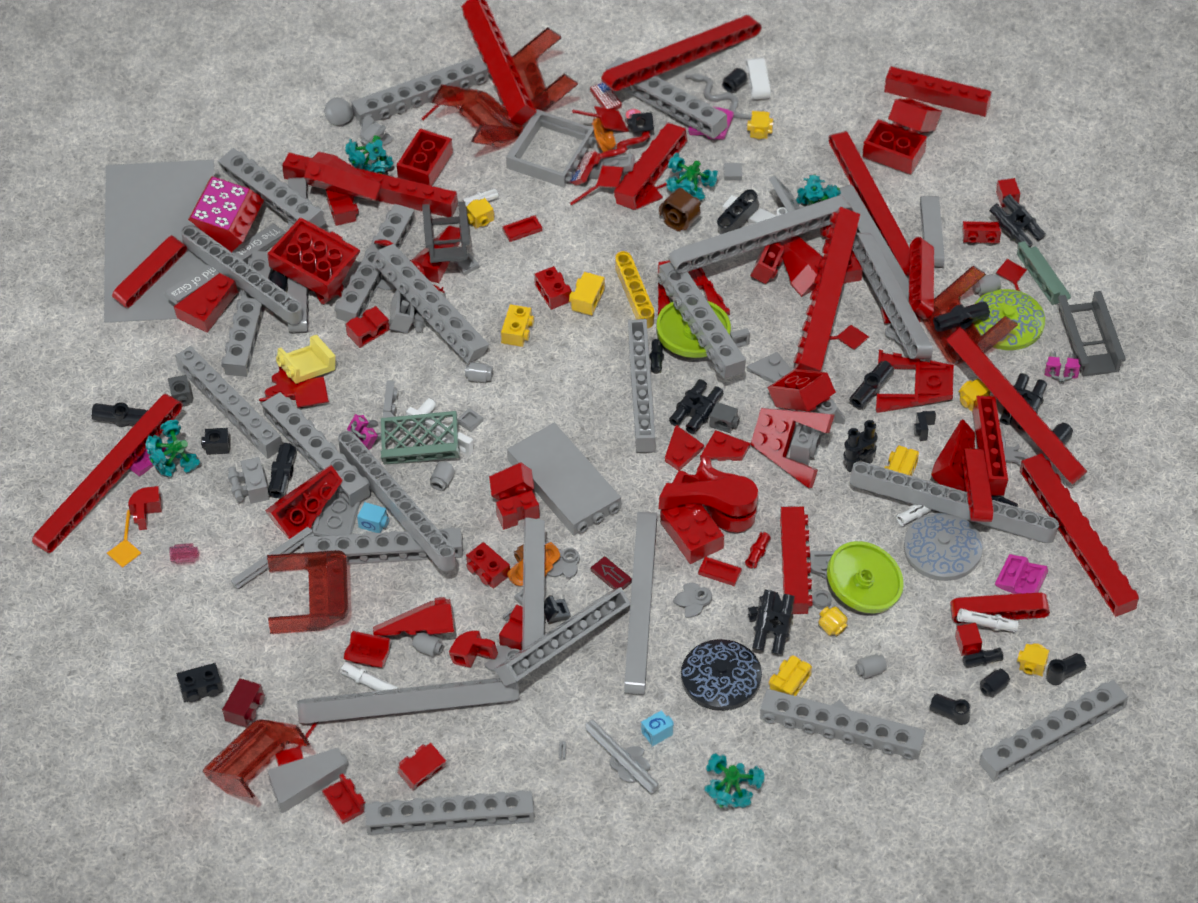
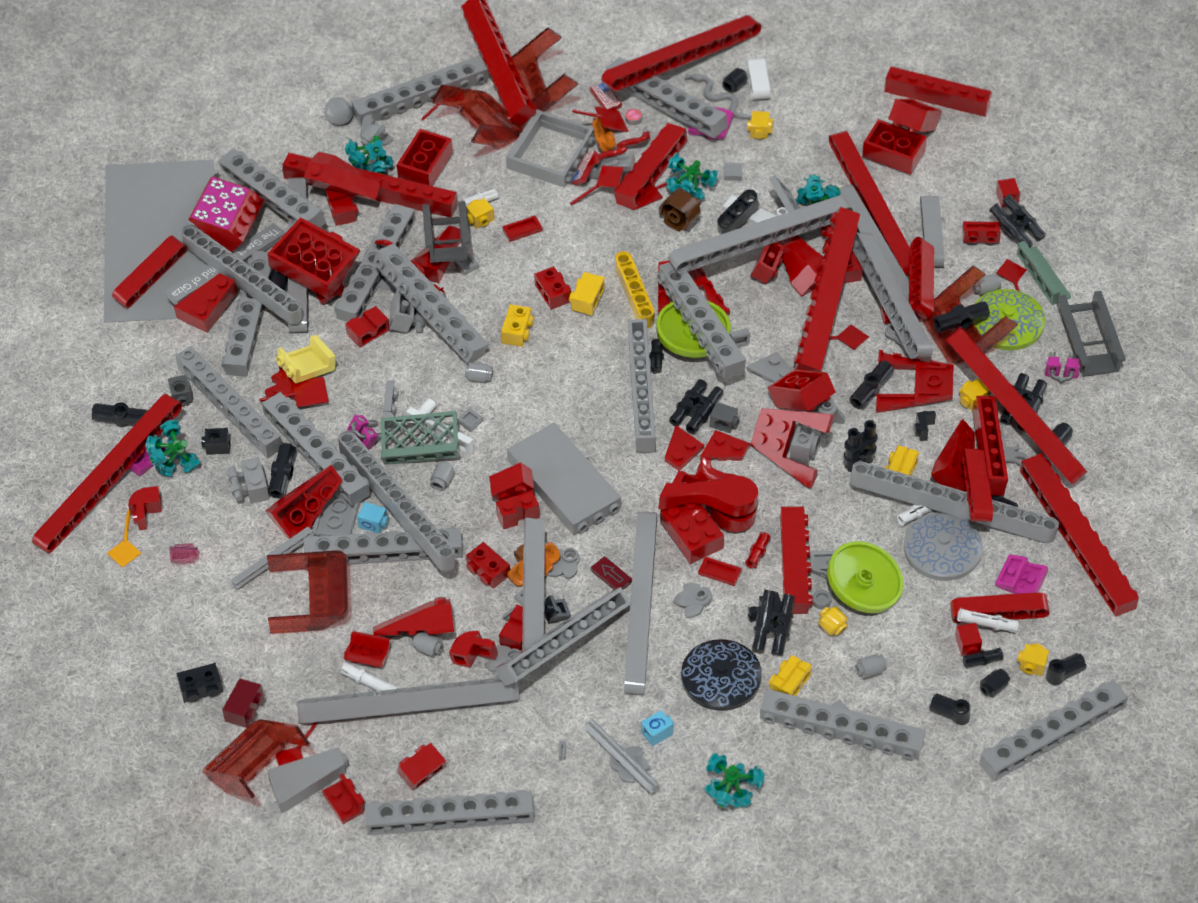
black brick [627,112,654,132] -> none

